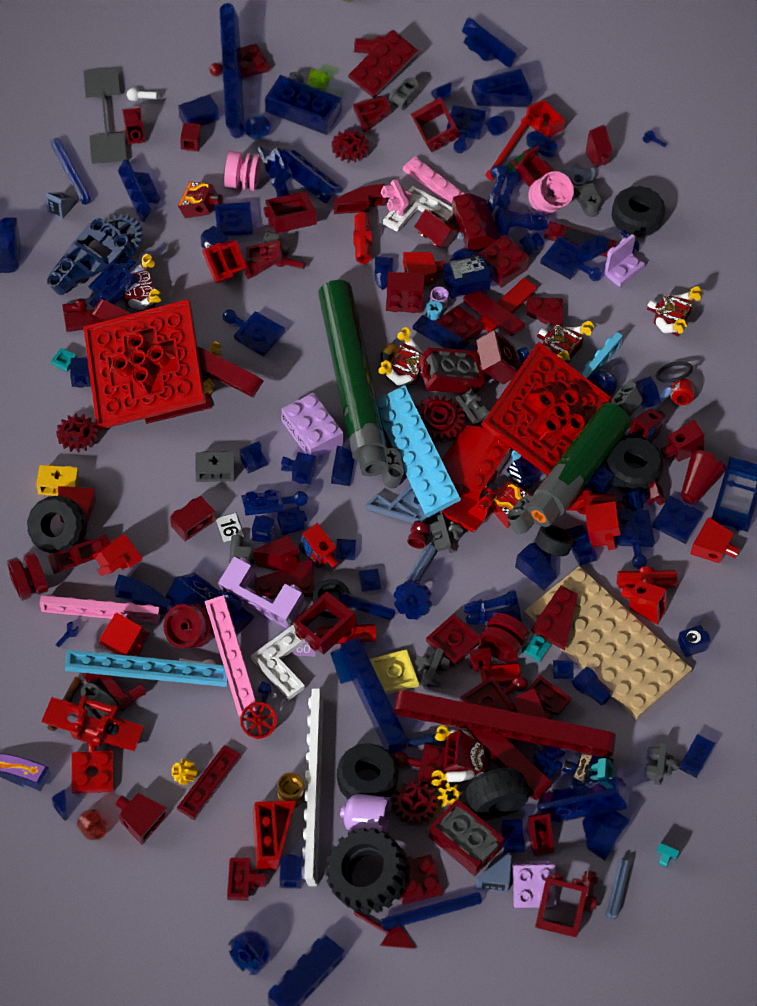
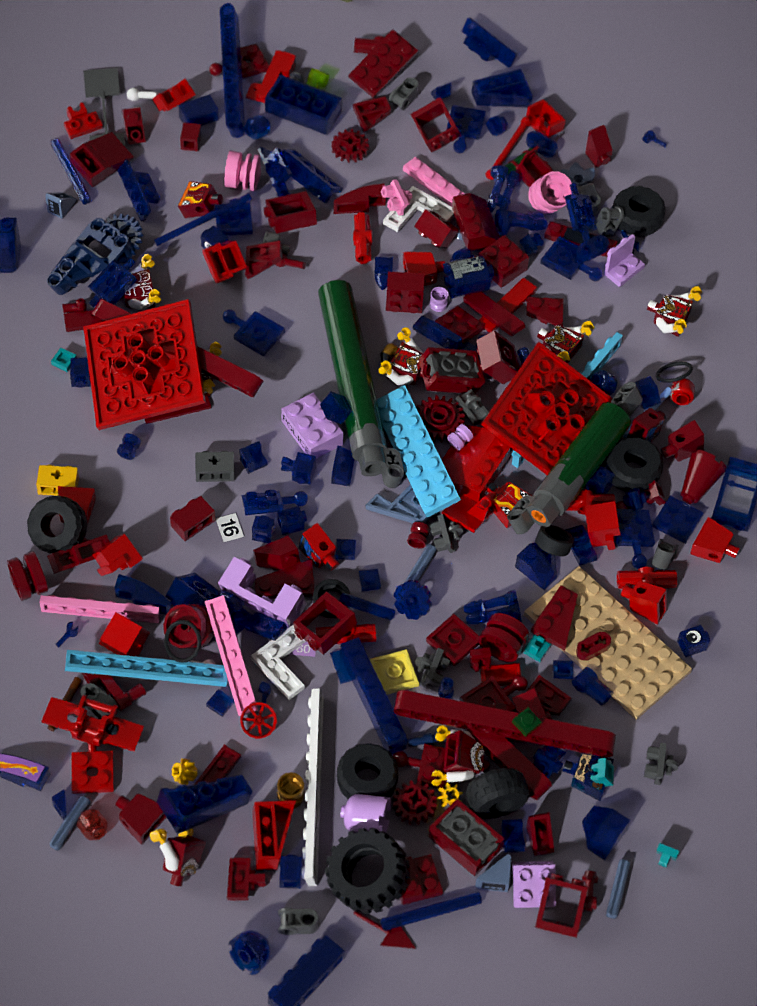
dark red gear [56,413,98,452] -> none
dark grey piece [229,535,255,566] -> none
medium azure bush [425,301,442,325] -> none
clear blue brick [507,459,539,490] -> none
clear blue slope [537,777,629,824] -> none
clear blue plate [678,734,716,778] -> none
none -> sand blue axle [49,795,90,851]
none -> red plate [64,102,103,139]
none -> dark red slope [69,132,134,188]
none -> clear blue wheel [117,433,141,460]
none -> torso [150,825,206,886]
none -> red window [152,78,196,112]
none -> clear blue bar [154,193,252,246]
none -> clear blue wedge [157,775,253,835]
none -> black tyre [164,620,202,663]
none -> clear blue tile [206,689,235,717]
none -> clear blue plate [244,612,287,641]
none -> red piece [245,50,296,104]
none -> dark grey piece [278,908,319,935]
none -> clear blue brick [320,391,352,424]
none -> clear blue pin [438,677,454,699]
none -> lavender wheel [447,424,474,451]
none -> dark green plate [512,708,542,737]
none -> clear blue plate [564,183,597,243]
none -> dark red beam [576,632,611,661]
none -> dark grey piece [594,206,624,238]
none -> dark grey piece [652,539,679,569]

